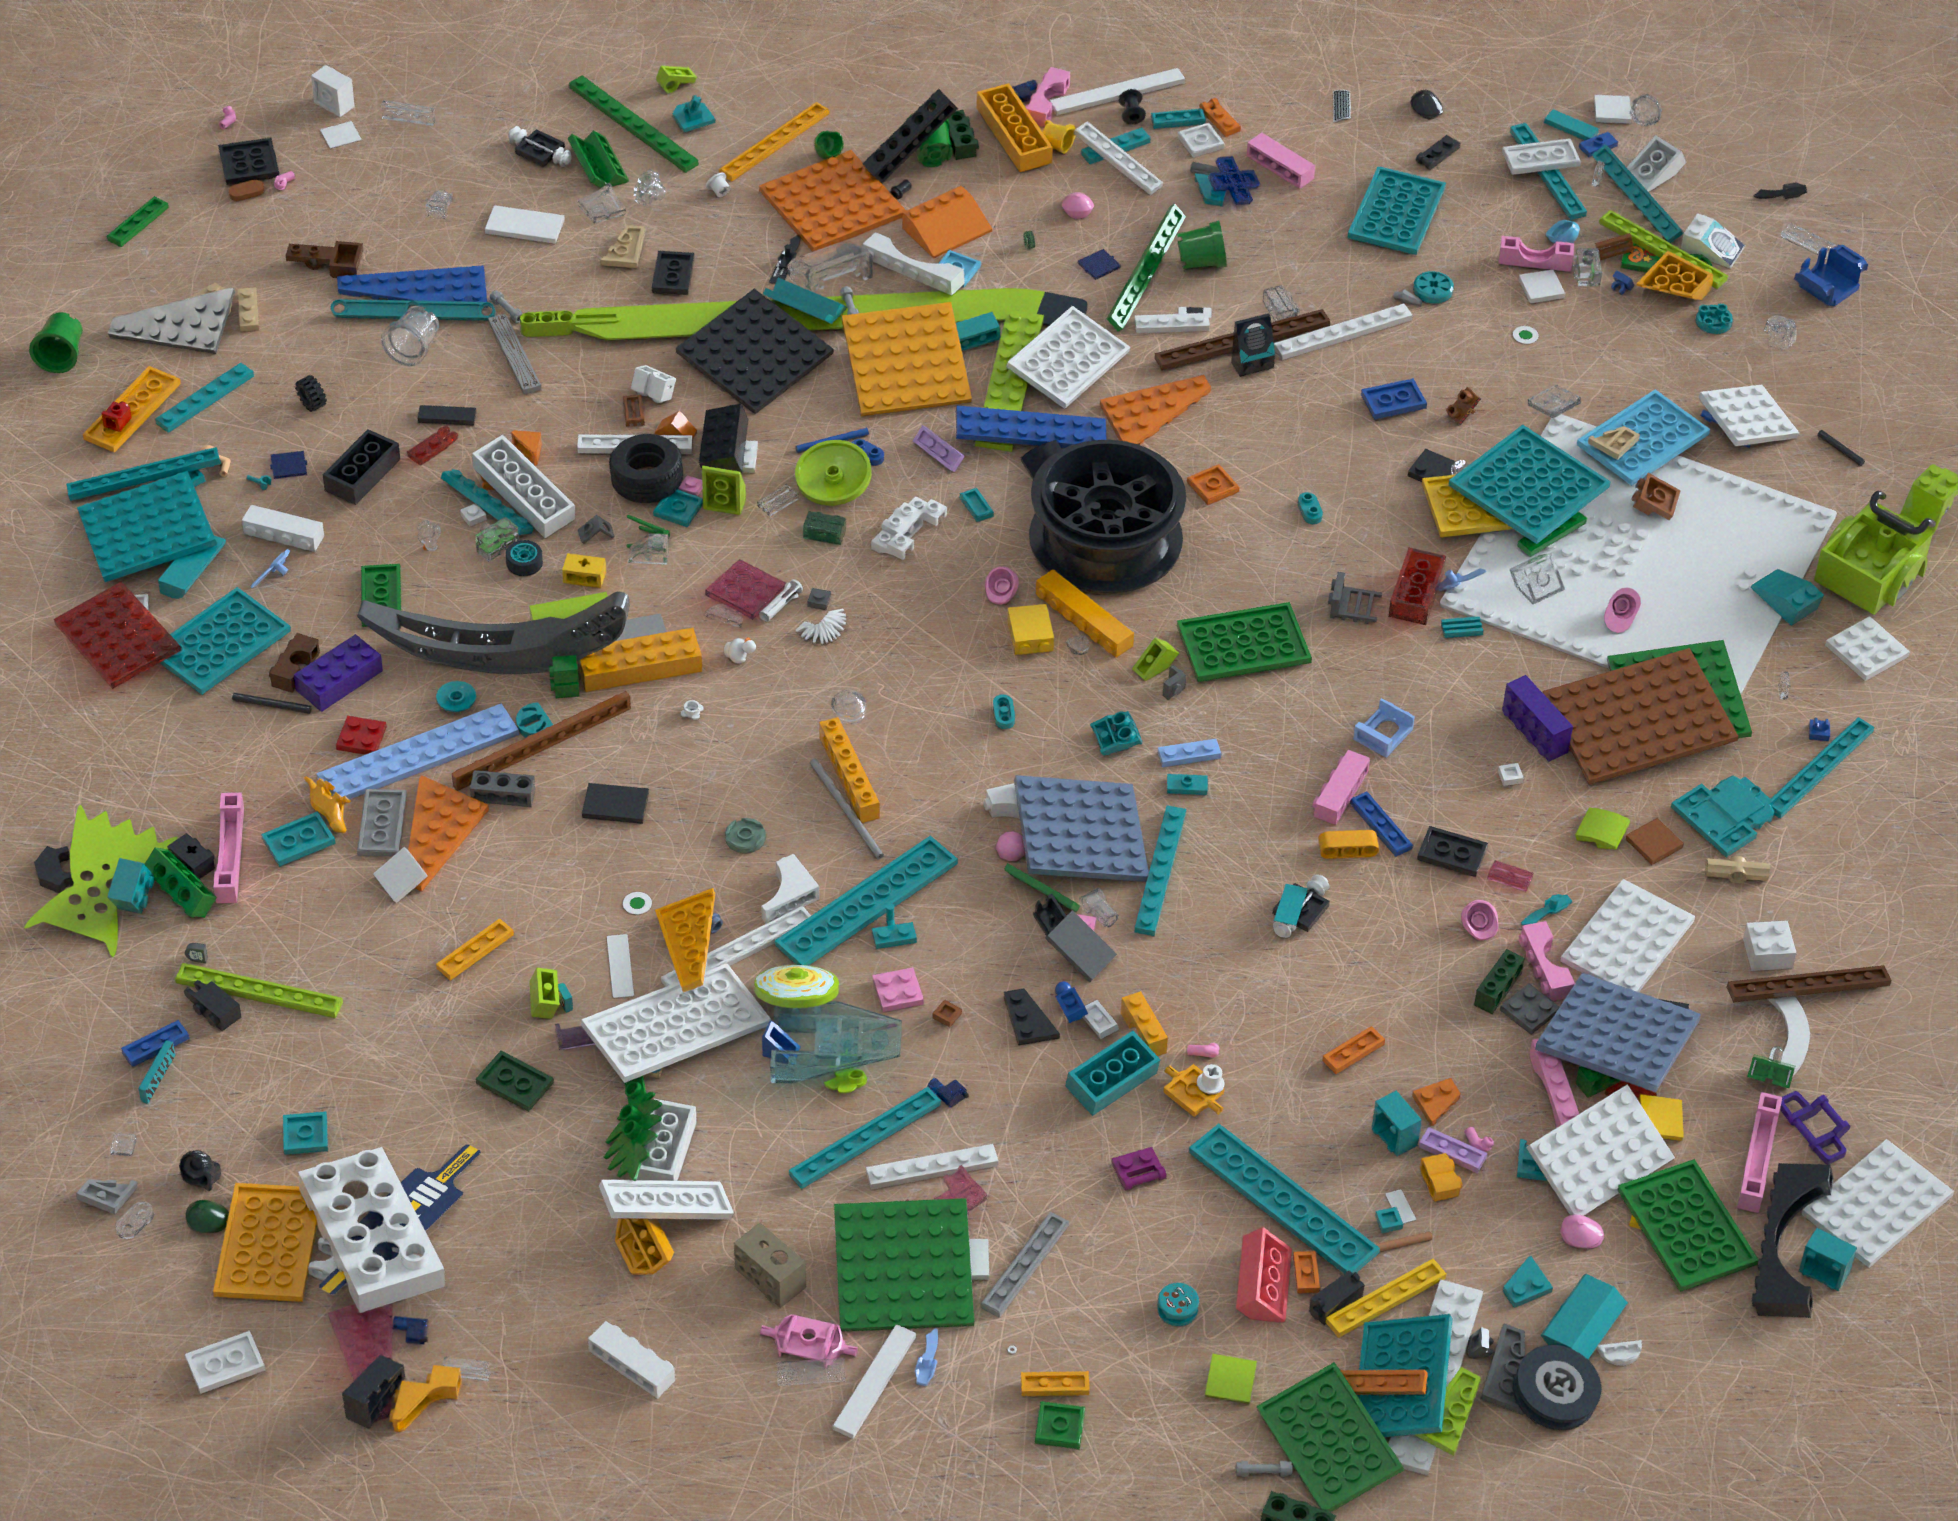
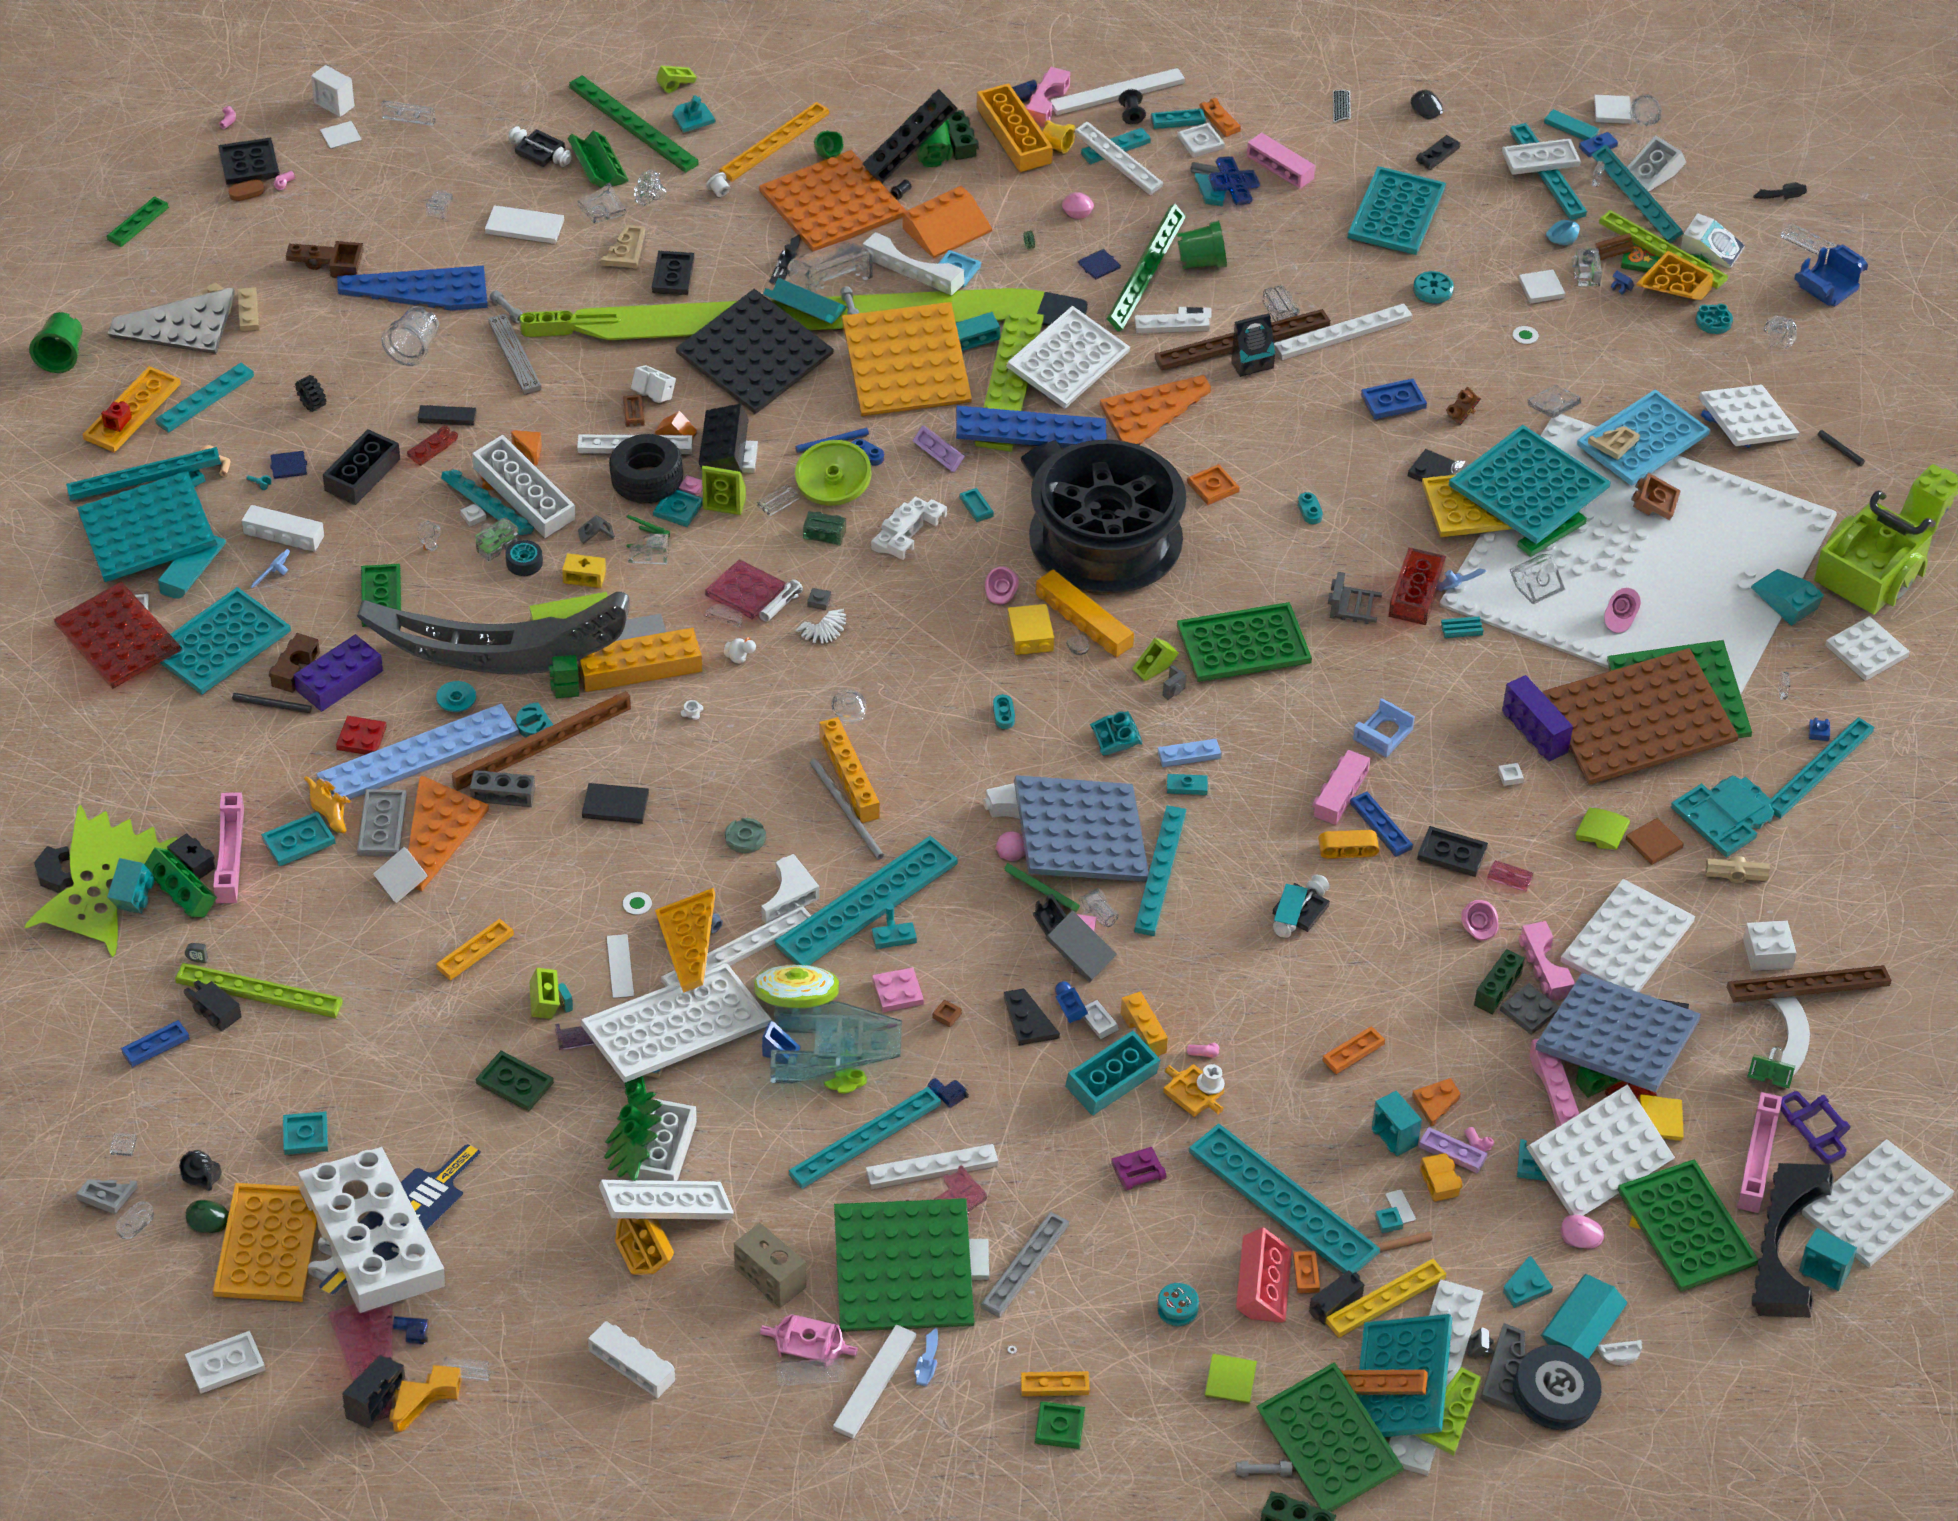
teal tile [138,1040,175,1104] -> none
teal beam [330,299,496,321] -> none
light grey bar [1393,289,1422,306] -> none
bright pink arch [1498,236,1574,272] -> none
teal piece [1521,894,1572,925] -> none

